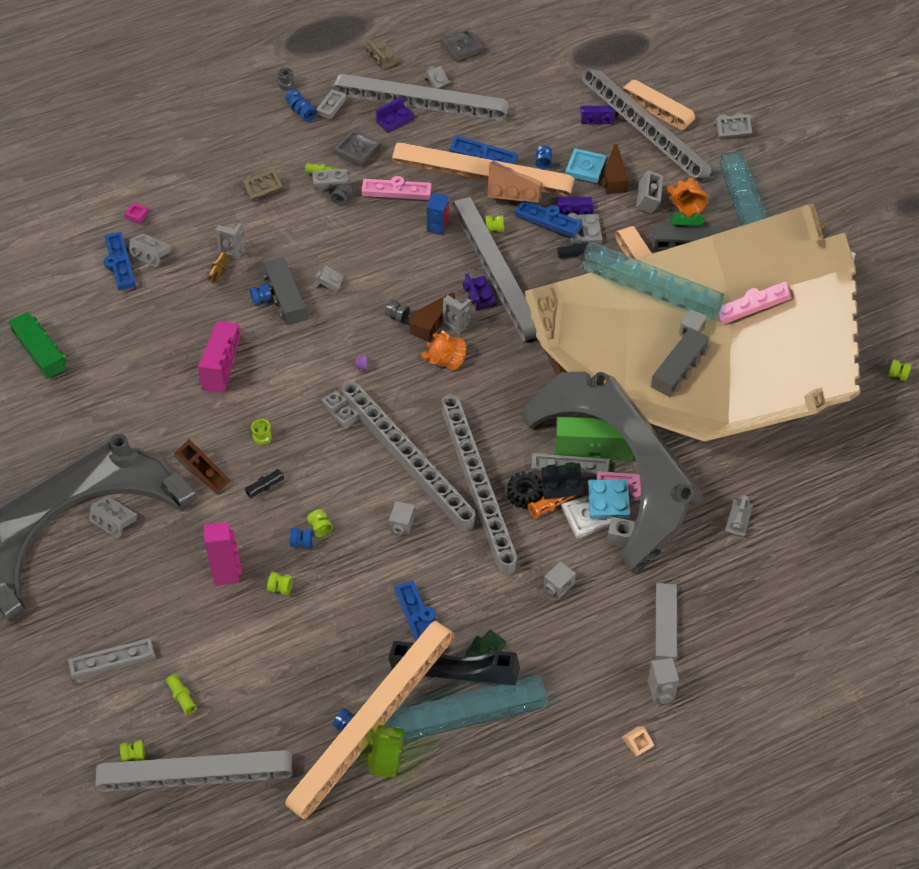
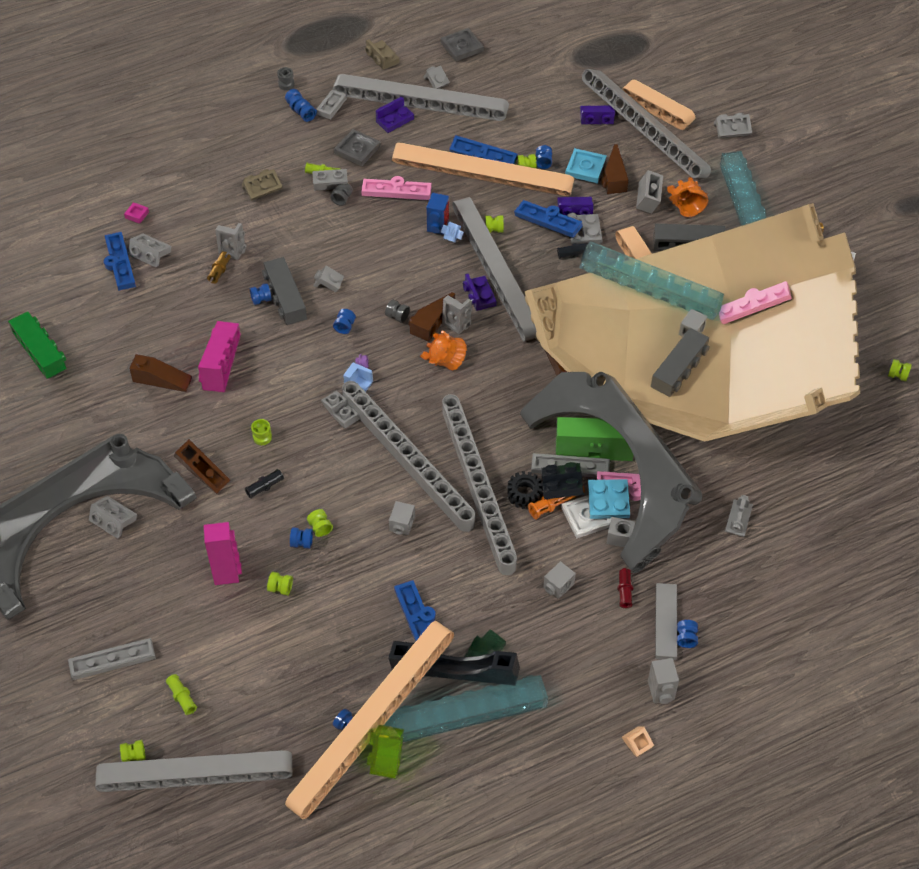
nougat wedge [487,160,543,202] -> none
green plate [669,212,704,225] -> none
none -> reddish brown slope [129,354,192,392]
none -> blue wheel [333,309,356,334]
none -> light blue panel [343,362,373,392]
none -> light blue gear [441,222,464,243]
none -> lime wheel [517,154,537,168]
none -> dark red axle [617,568,634,608]
none -> blue wheel [677,620,698,648]

